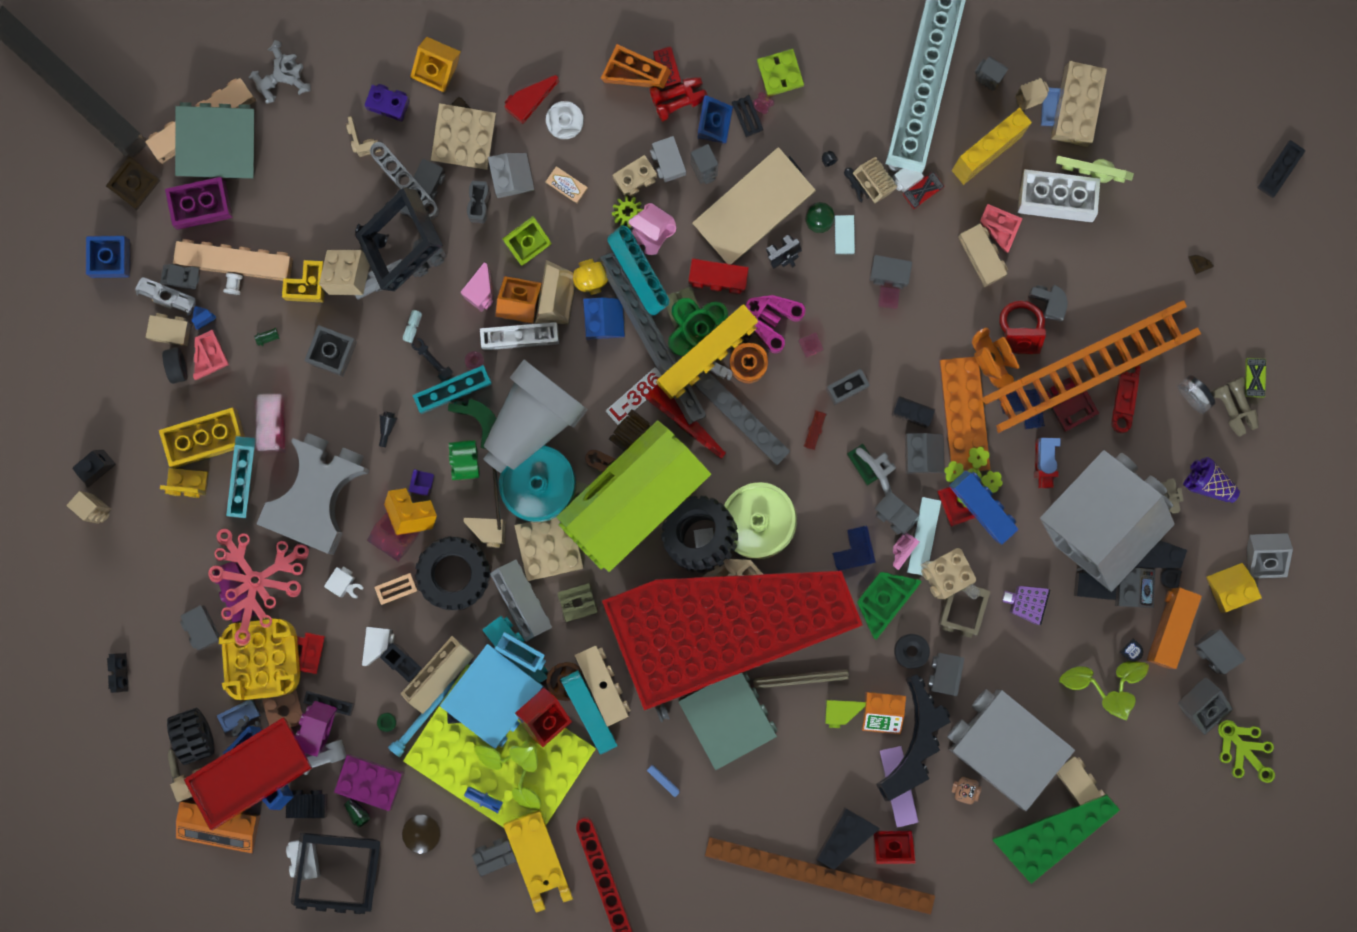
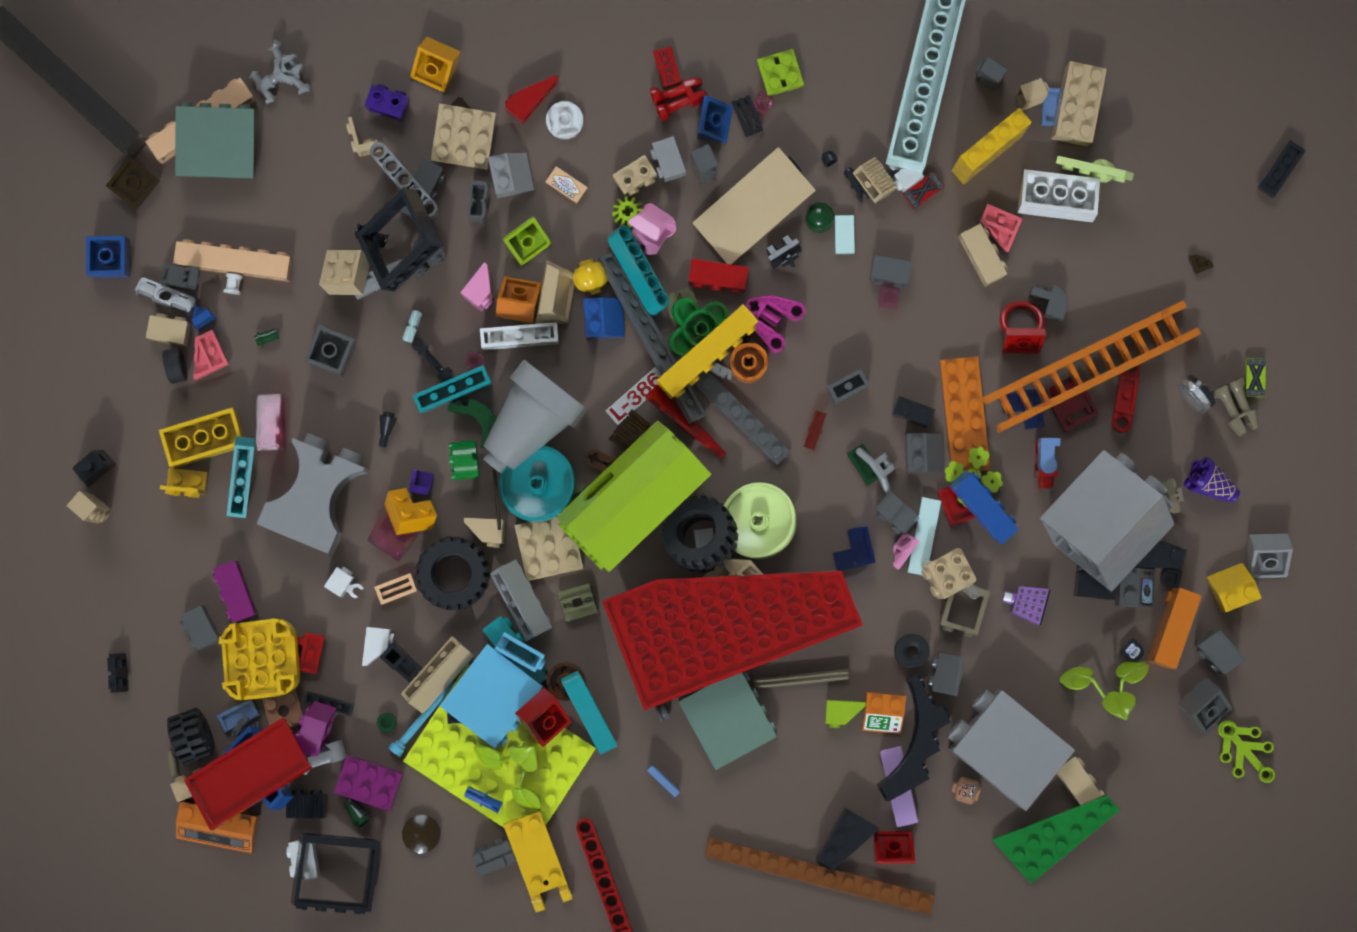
magenta brick [165,177,233,230] -> none
coral plant [208,529,309,646] -> none
yellow brick [282,260,325,303] -> none
tan brick [575,645,631,727] -> none
orange wedge [600,44,671,89] -> none
clear pink plate [798,332,824,358] -> none
green wing [857,572,922,640] -> none
orange piece [972,328,1019,389] -> none

